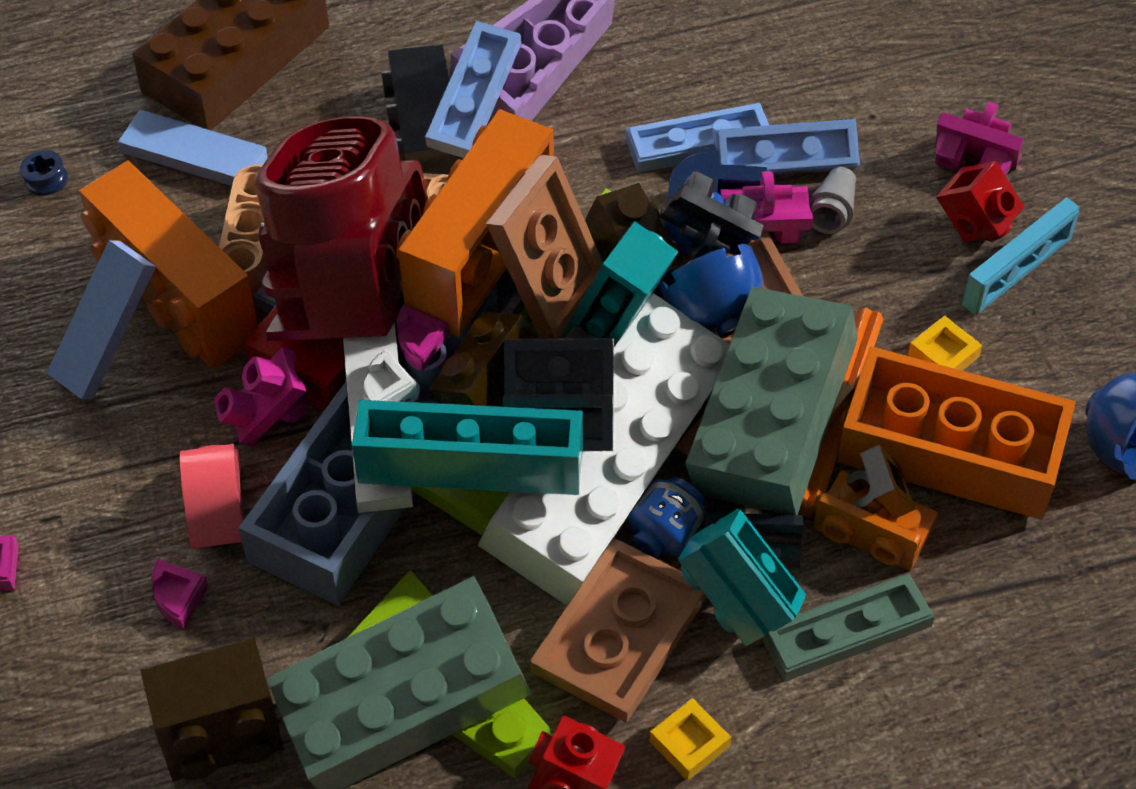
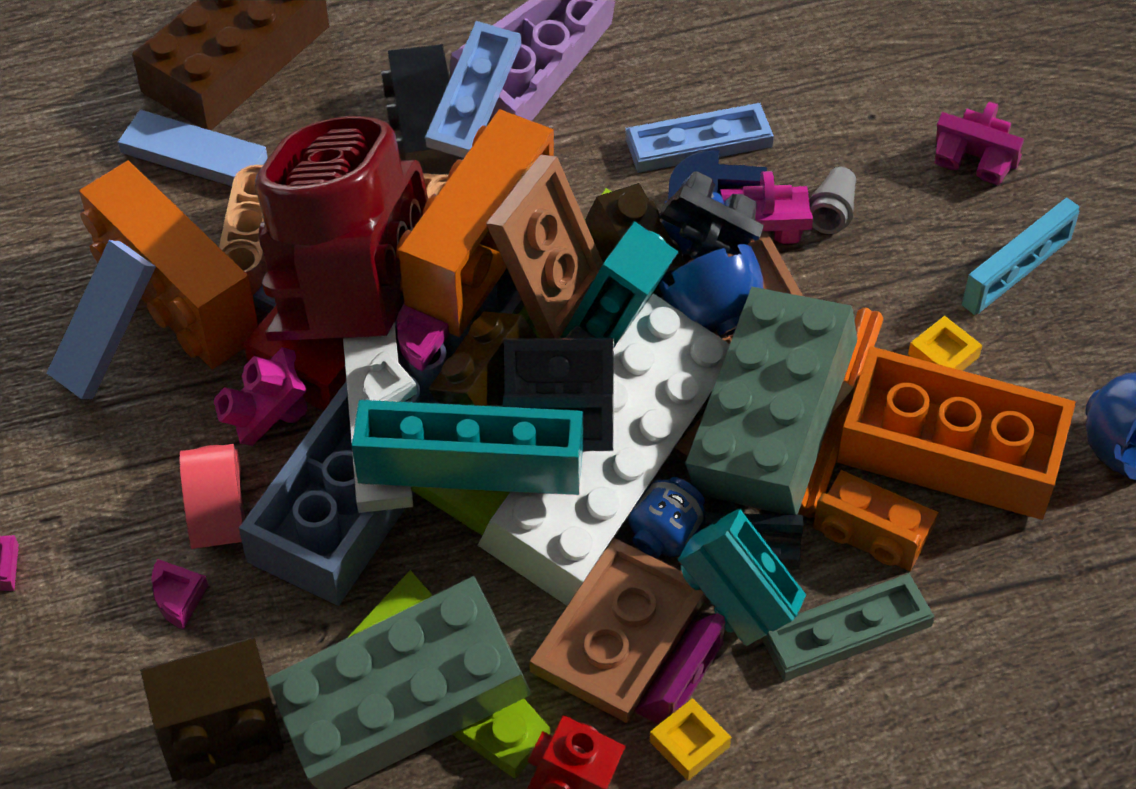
dark blue bush [20,150,68,196] -> none
light blue tile [713,119,860,175] -> none
dark brown tile [846,444,916,519] -> none
red brick [936,161,1025,243] -> none
none -> magenta slope [635,613,726,724]

